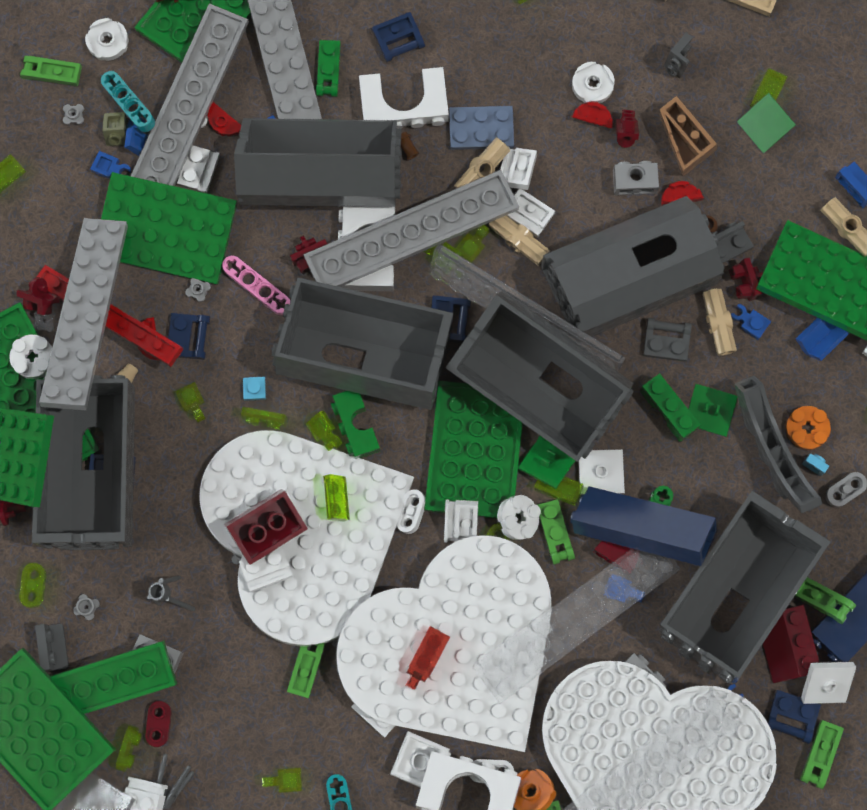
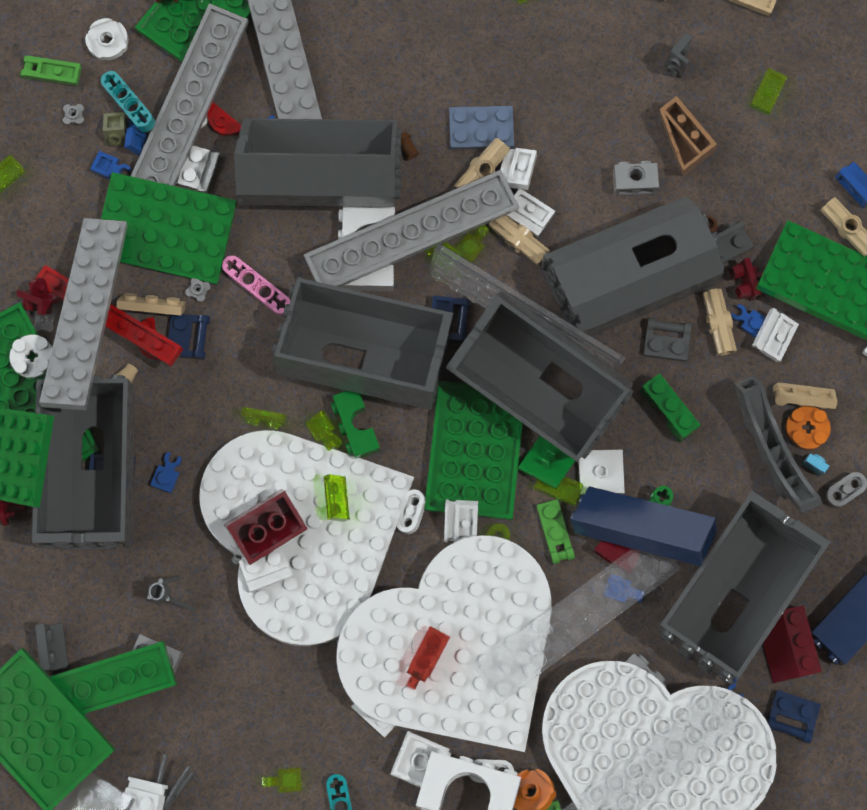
clear neon green plate [19,563,46,608] -> none
light grey plate [73,594,100,620] -> none
clear neon green plate [116,725,142,772] -> none
dark red plate [145,701,172,747] -> none
clear neon green plate [175,382,206,422] -> none
medium azure plate [243,377,266,401] -> none
bright green plate [287,643,326,698] -> none
dark red hips [290,235,327,274] -> none
green plate [316,40,341,97] -> none
white arch [359,67,449,129] -> none
dark blue plate [372,12,425,62] -> none
white plate [497,495,541,540] -> none
red plate [571,102,613,129] -> none
white plate [572,62,614,103] -> none
dark red hips [616,110,639,148] -> none
red plate [661,181,704,206] -> none
green piece [689,384,737,437] -> none
green piece [737,93,796,154] -> none
bright green plate [794,577,856,624] -> none
blue panel [796,318,849,361] -> none
bright green plate [800,720,844,789] -> none
white plate [801,662,856,704] -> none
none -> tan plate [117,293,186,316]
none -> blue plate [150,452,182,494]
none -> white plate [752,308,799,362]
none -> tan plate [773,383,838,409]

